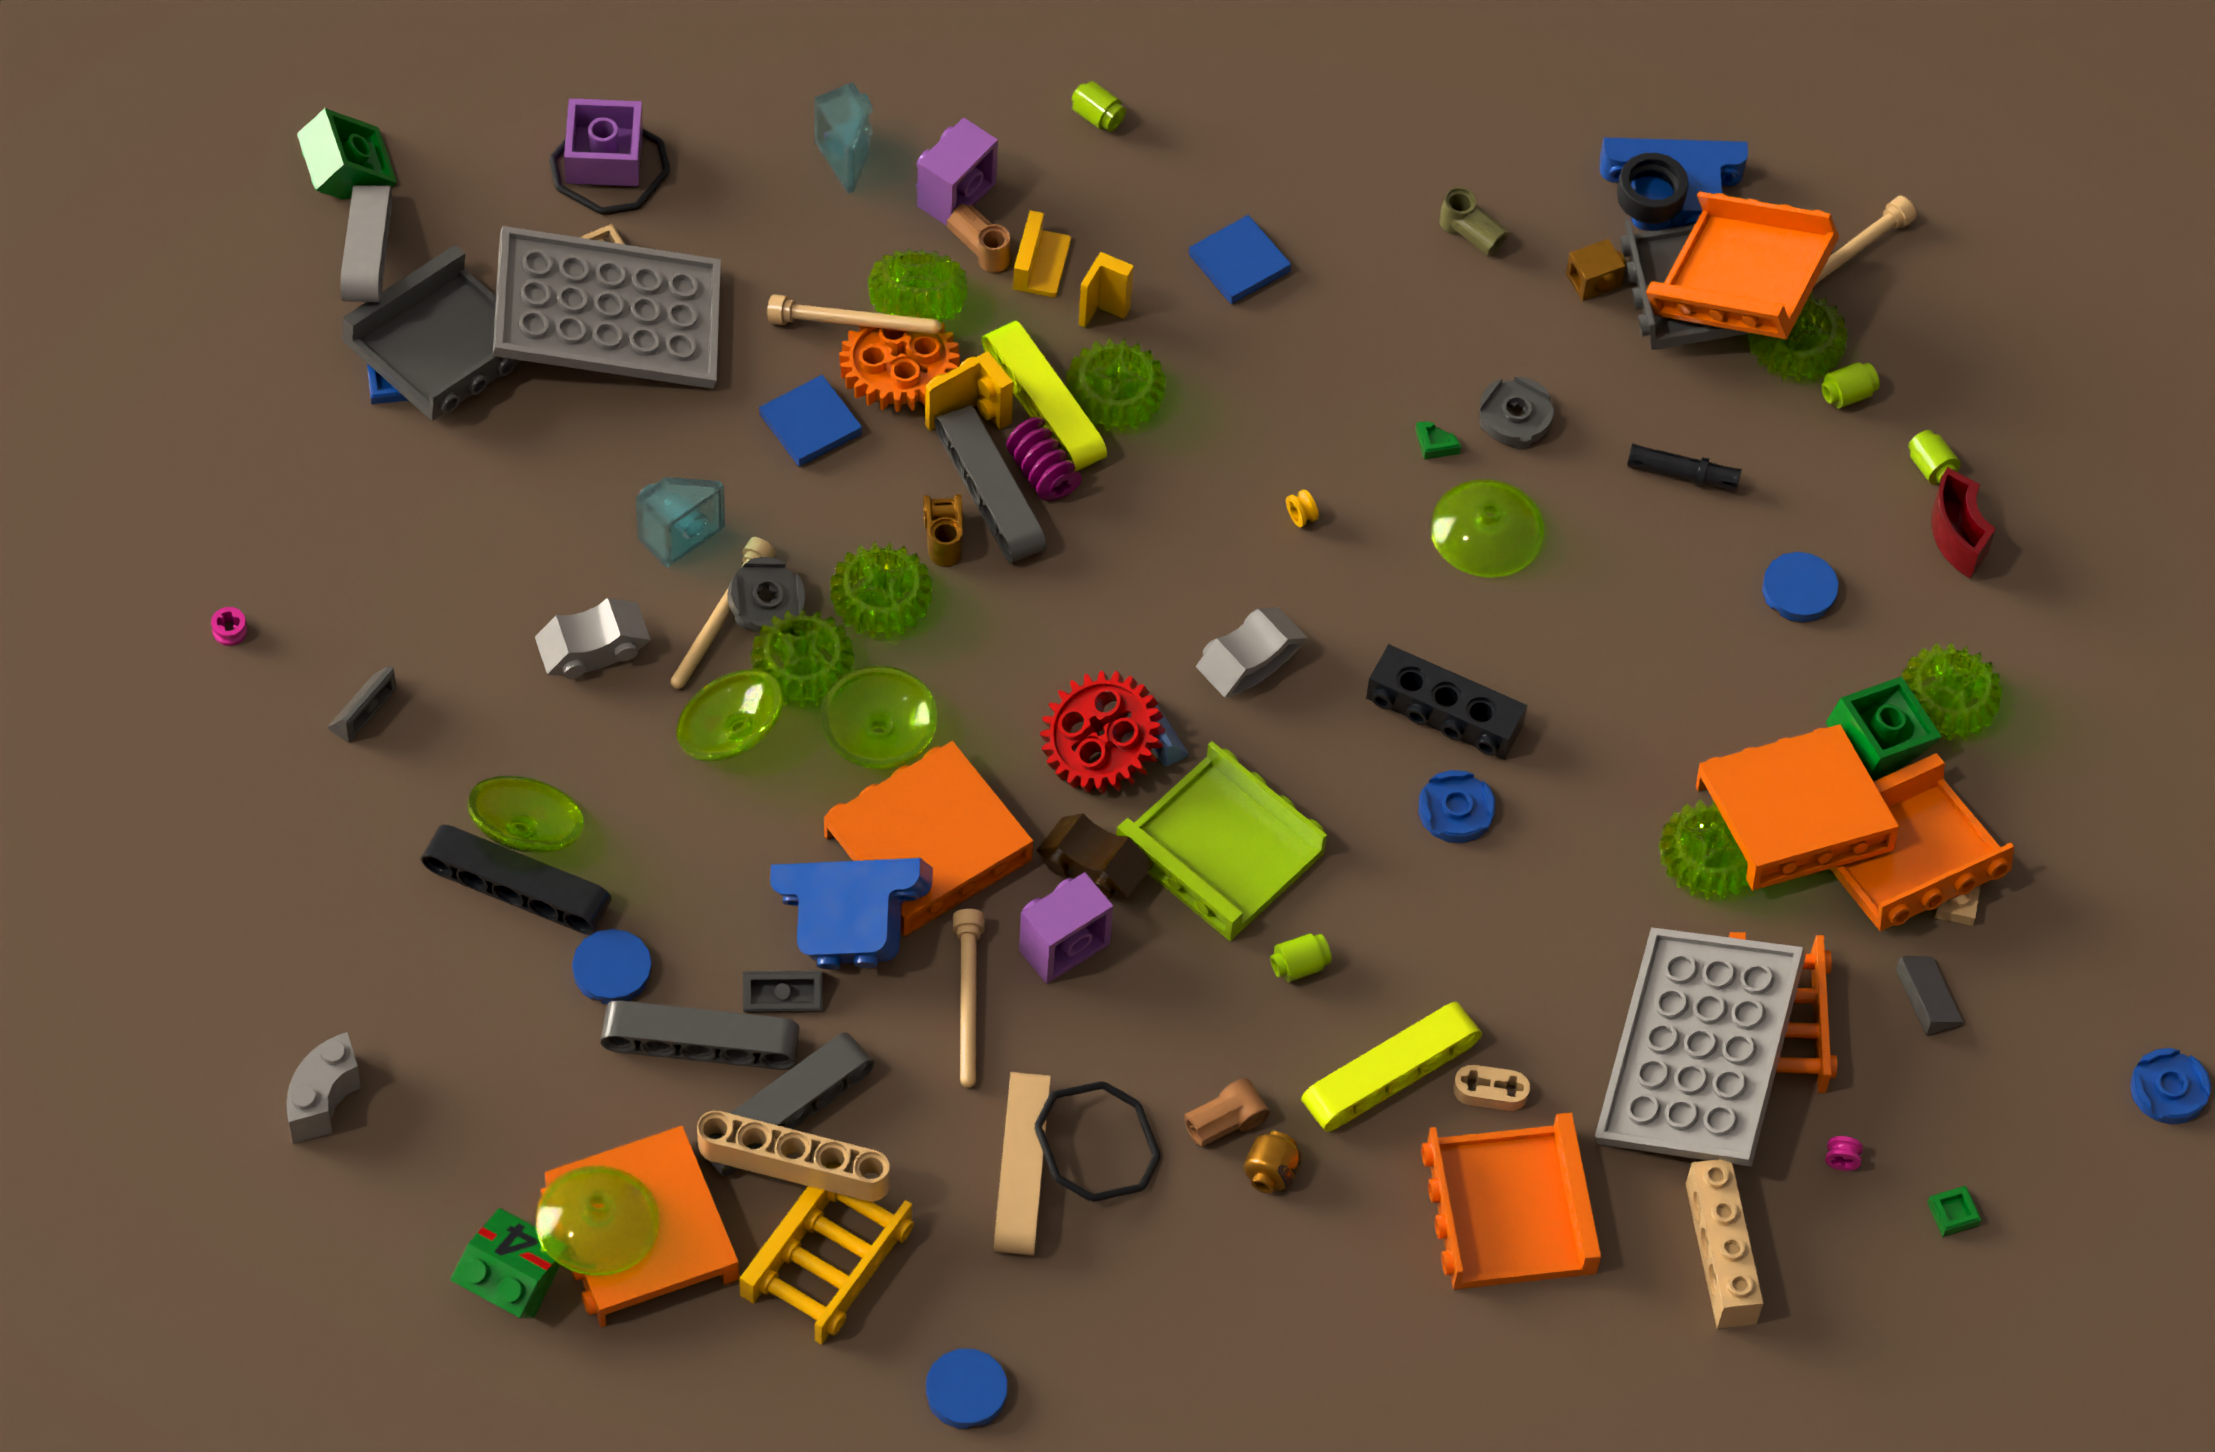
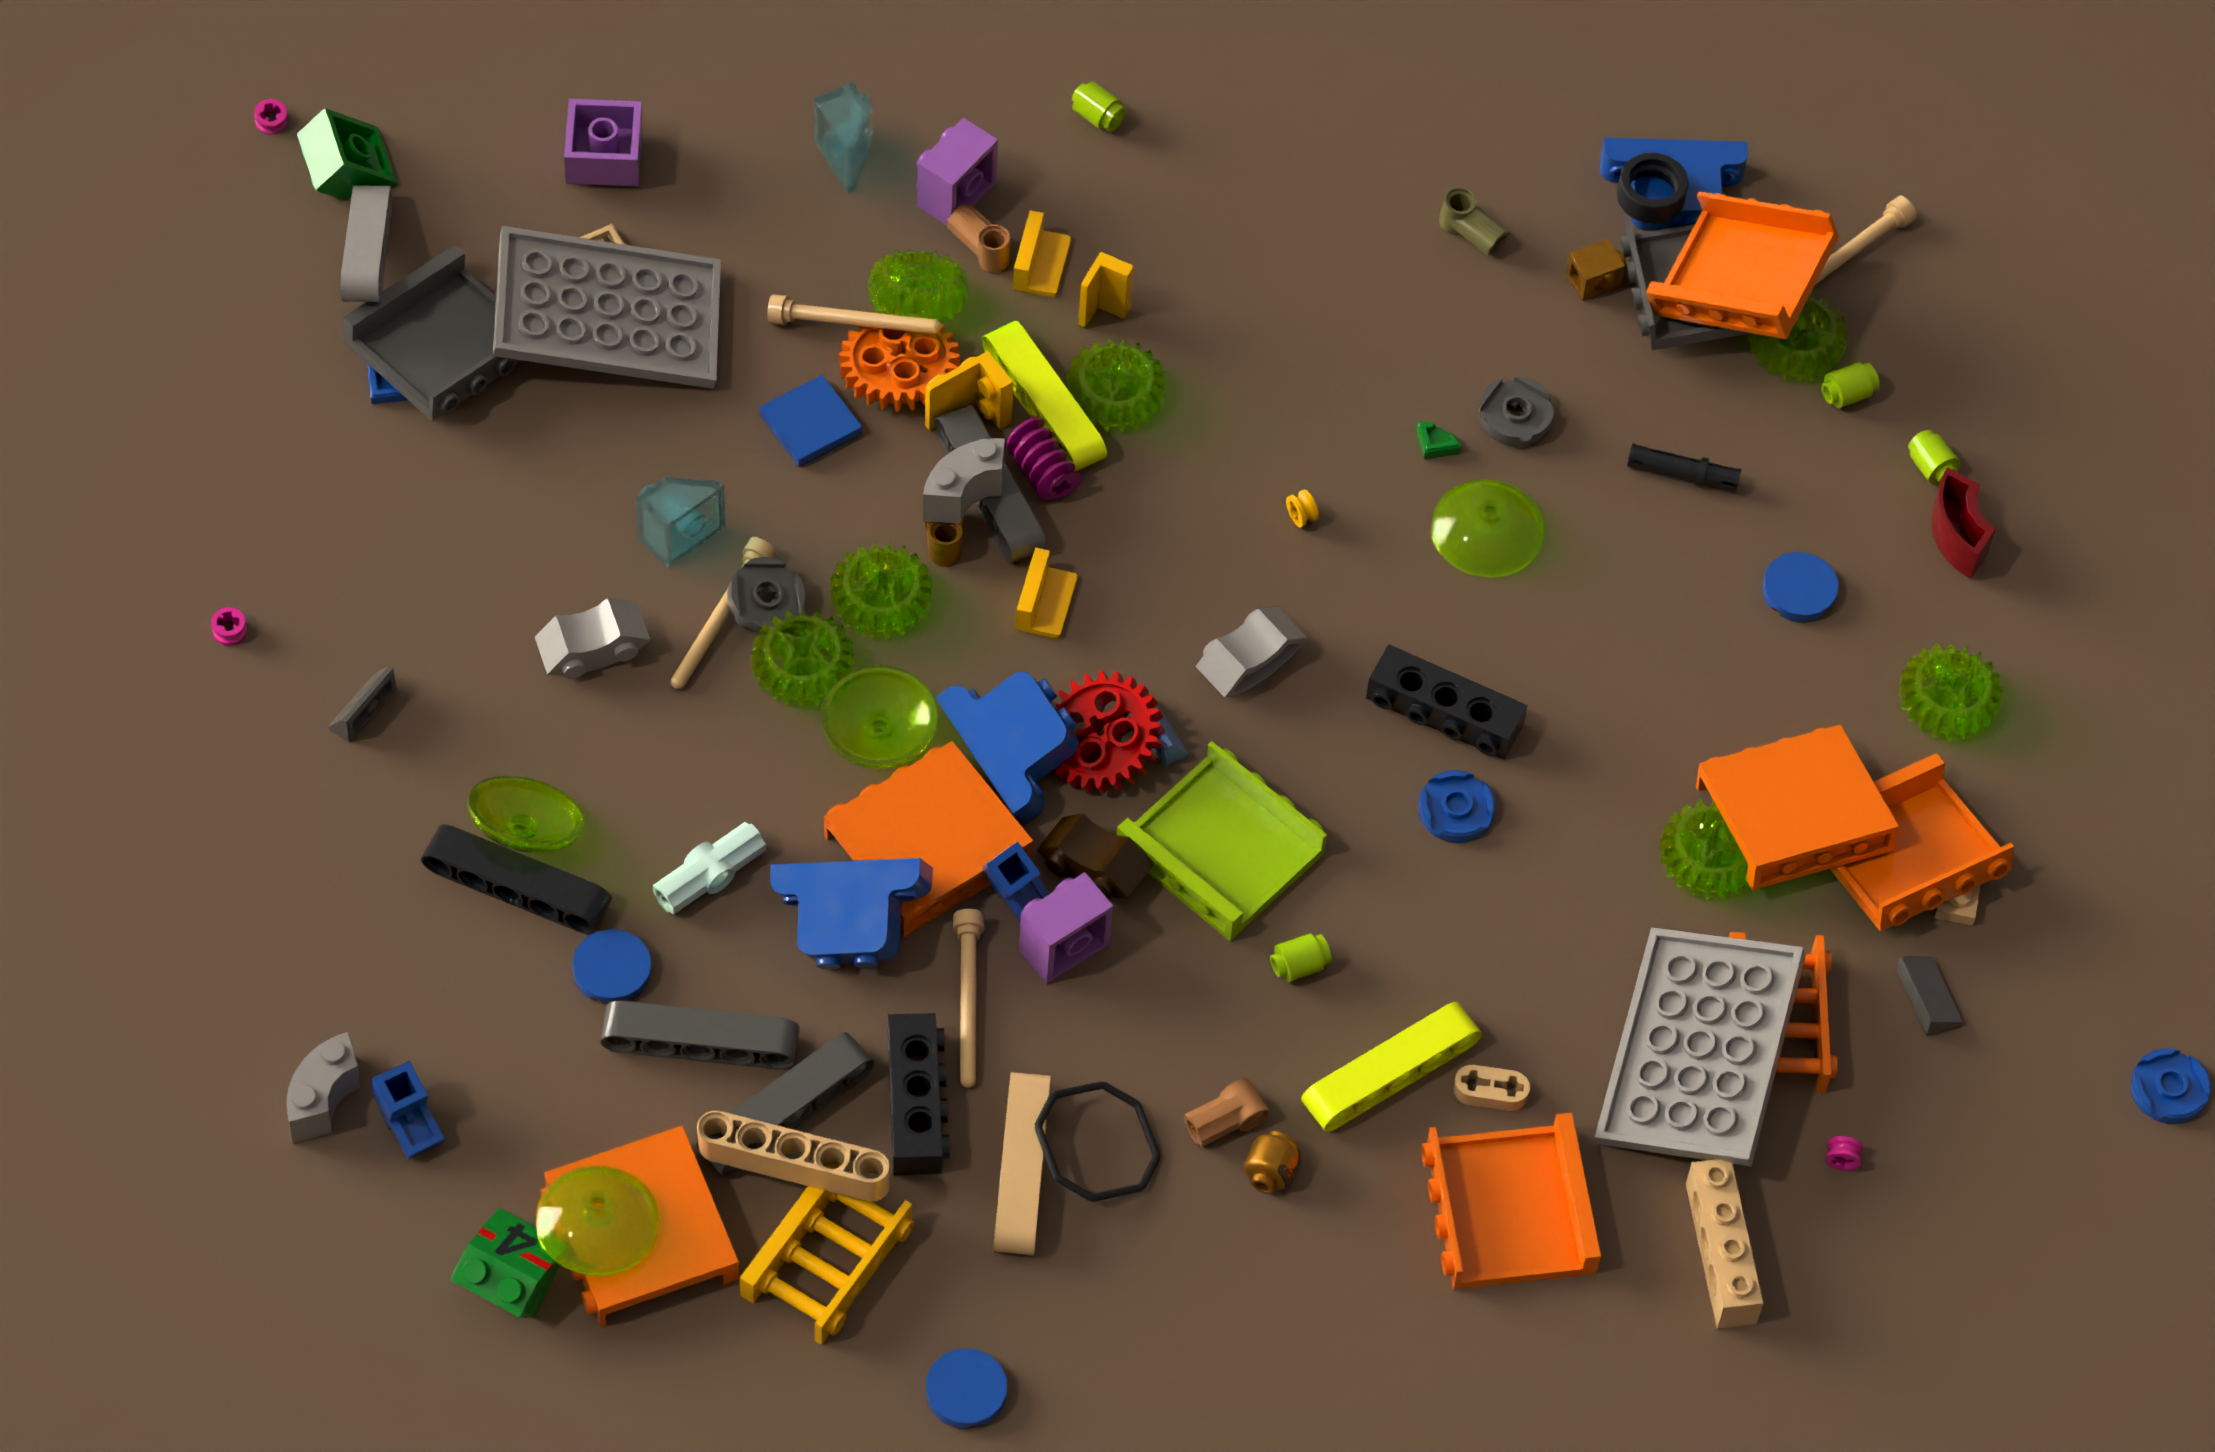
black piece [549,129,670,214] -> none
clear neon green dish [676,669,784,762] -> none
dark grey slope [743,970,822,1011] -> none
blue tile [1188,215,1291,304] -> none
green slope [1825,676,1942,780] -> none
green tile [1927,1185,1982,1237] -> none
none -> dark pink bush [254,99,288,135]
none -> blue brick [372,1060,445,1160]
none -> light aqua piece [653,822,766,915]
none -> black brick [887,1013,950,1176]
none -> light grey brick [923,438,1005,524]
none -> blue brick [935,672,1079,825]
none -> blue brick [982,842,1049,922]
none -> yellow panel [1015,547,1077,639]

